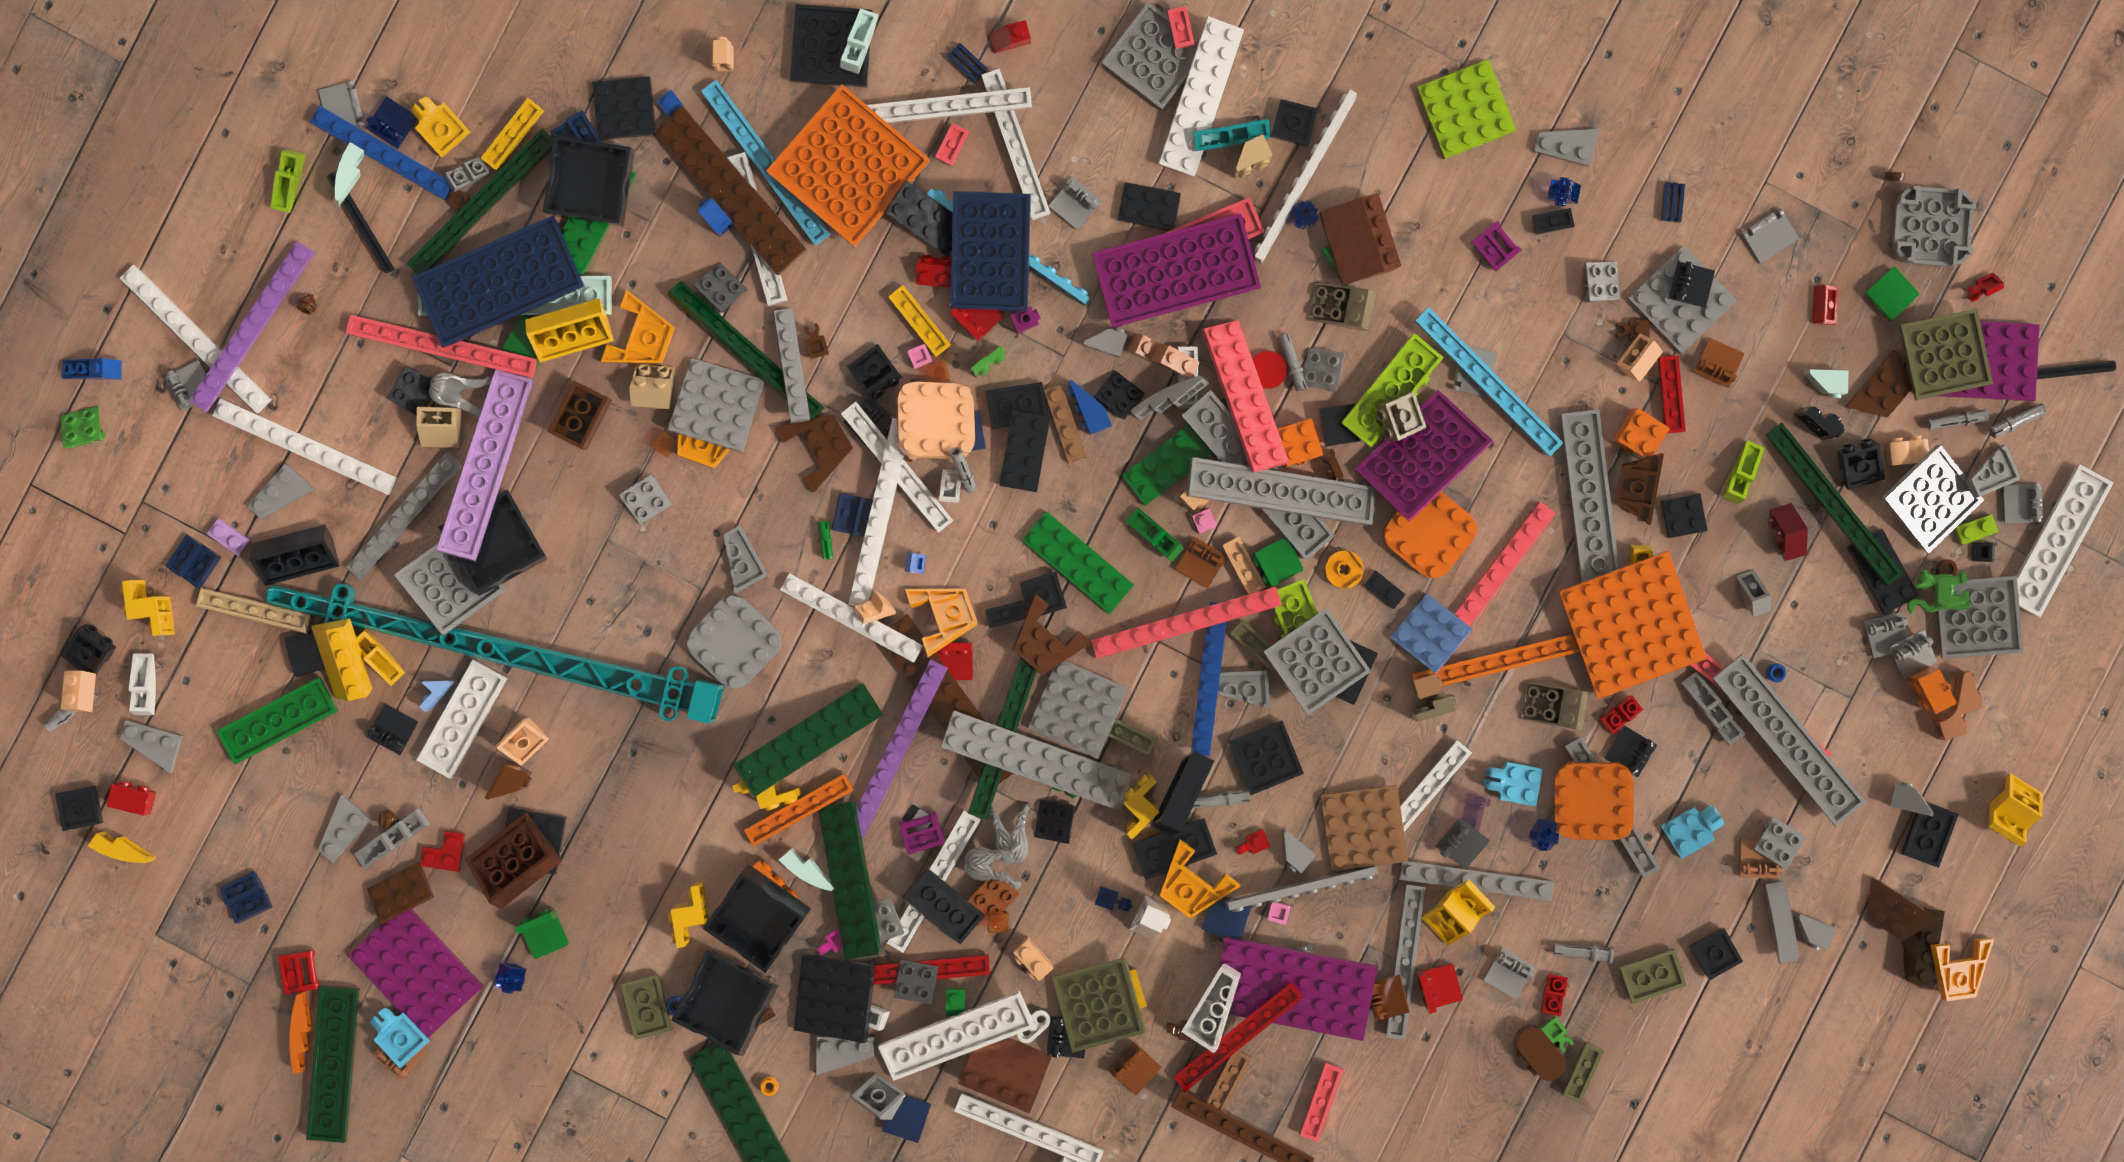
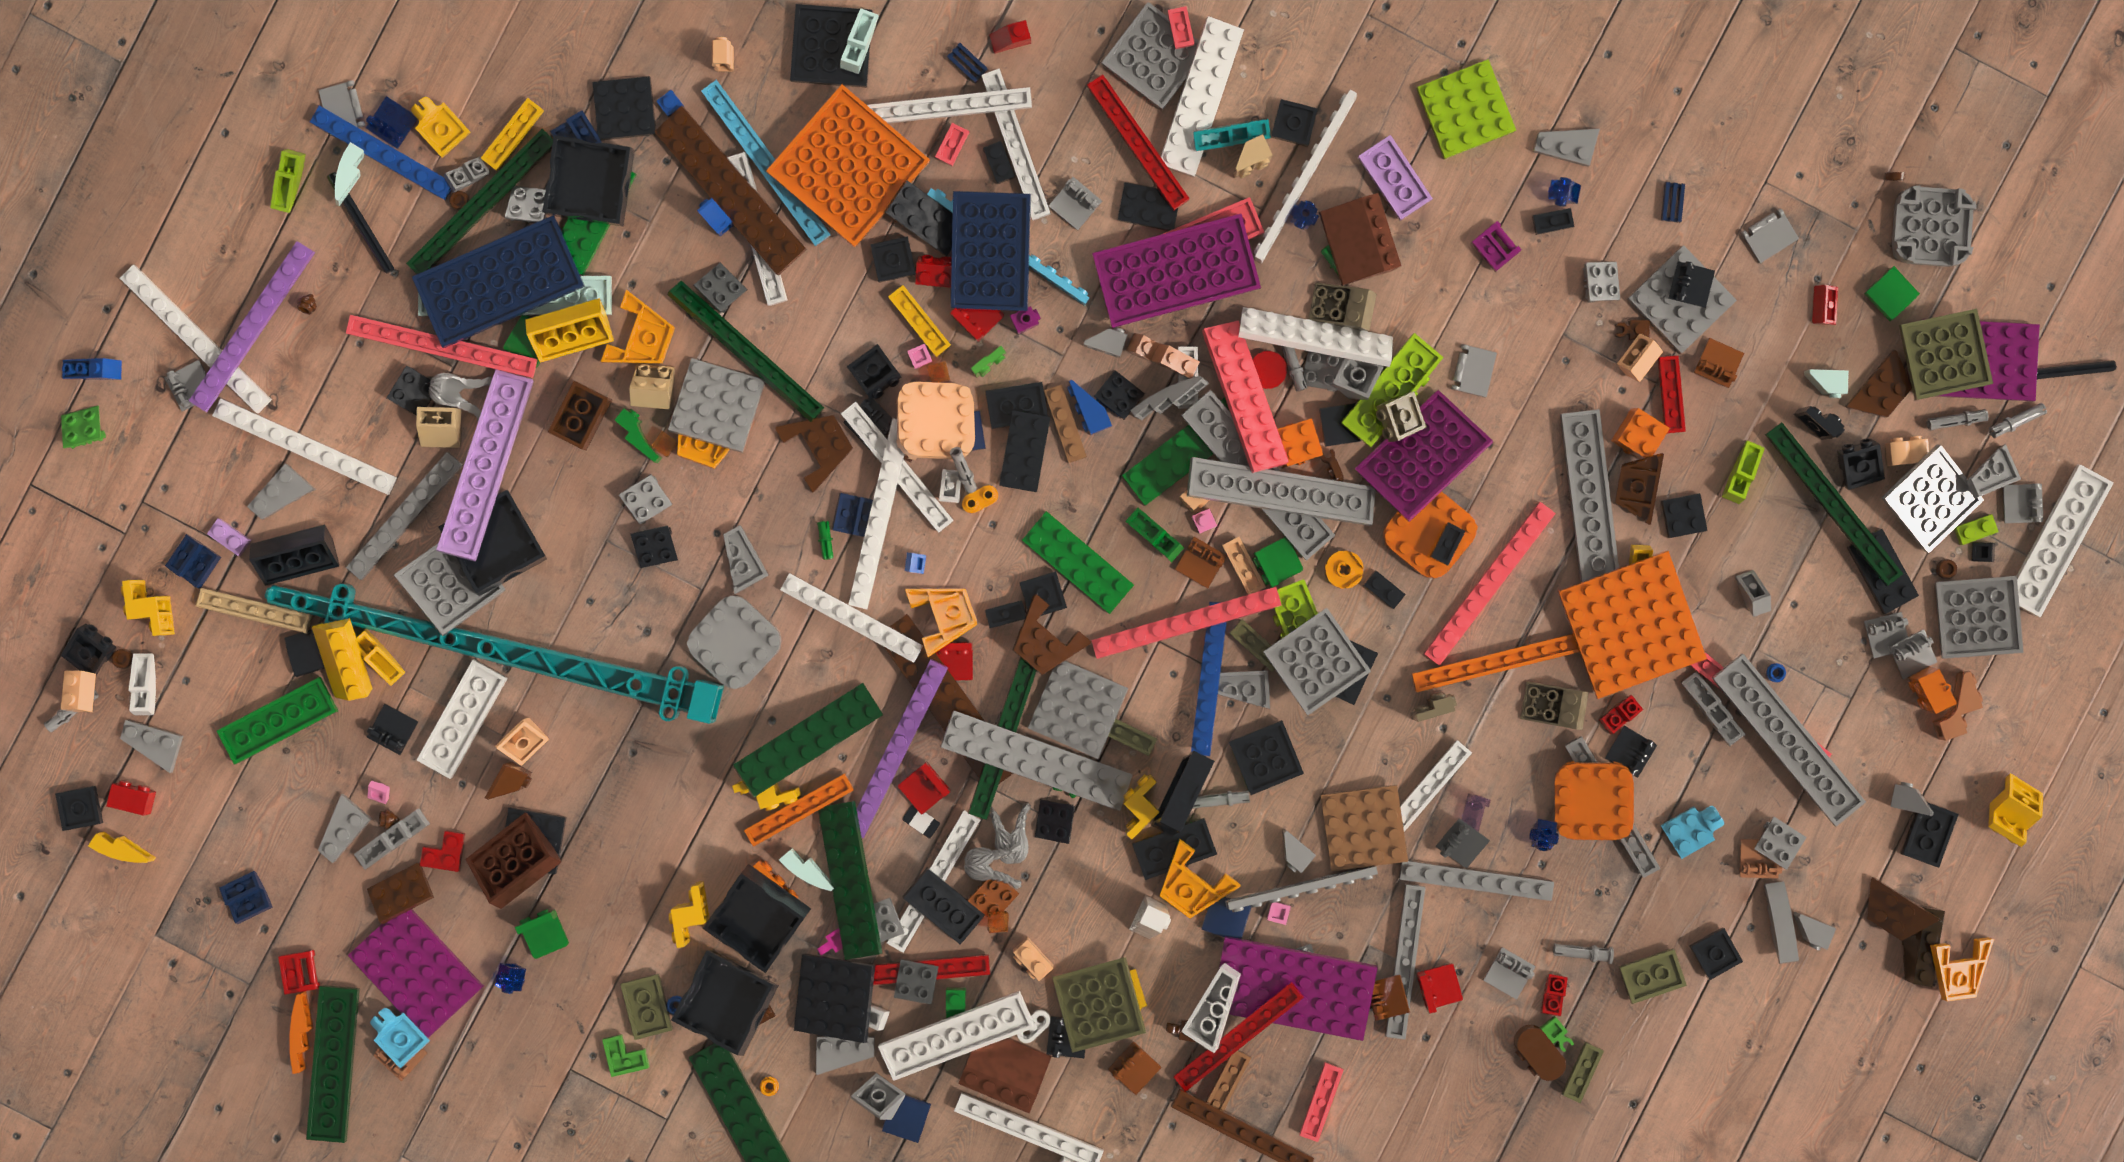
light blue slope [419,680,456,712] -> none
light grey plate [773,309,810,423] -> none
reddish brown plate [804,323,829,359] -> none
light nougat slope [853,591,896,624] -> none
magenta plate [899,811,945,855] -> none
clear blue plate [1095,886,1133,912] -> none
red plate [1235,829,1271,855] -> none
medium blue plate [1390,594,1472,674] -> none
medium nougat brick [1411,673,1443,699] -> none
medium azure plate [1414,307,1563,457] -> none
yellow bracket [1421,879,1495,946] -> none
medium azure plate [1484,762,1543,806] -> none
dark red brick [1767,503,1808,561] -> none
bright green animal [1907,570,1970,614] -> none
red plate [1967,273,2004,302] -> none
none -> reddish brown tile [112,649,133,668]
none -> bright pink plate [368,781,390,804]
none -> light grey hinge [505,186,547,223]
none -> bright green plate [602,1034,650,1077]
none -> green slope [615,408,662,463]
none -> black hinge [630,526,678,568]
none -> black plate [870,236,916,283]
none -> red bracket [898,761,951,814]
none -> light orange plate [962,485,998,513]
none -> black plate [983,141,1015,185]
none -> red plate [1087,75,1190,211]
none -> white plate [1238,307,1393,367]
none -> light grey slope [1333,358,1384,400]
none -> lavender plate [1358,135,1433,221]
none -> black plate [1430,522,1465,566]

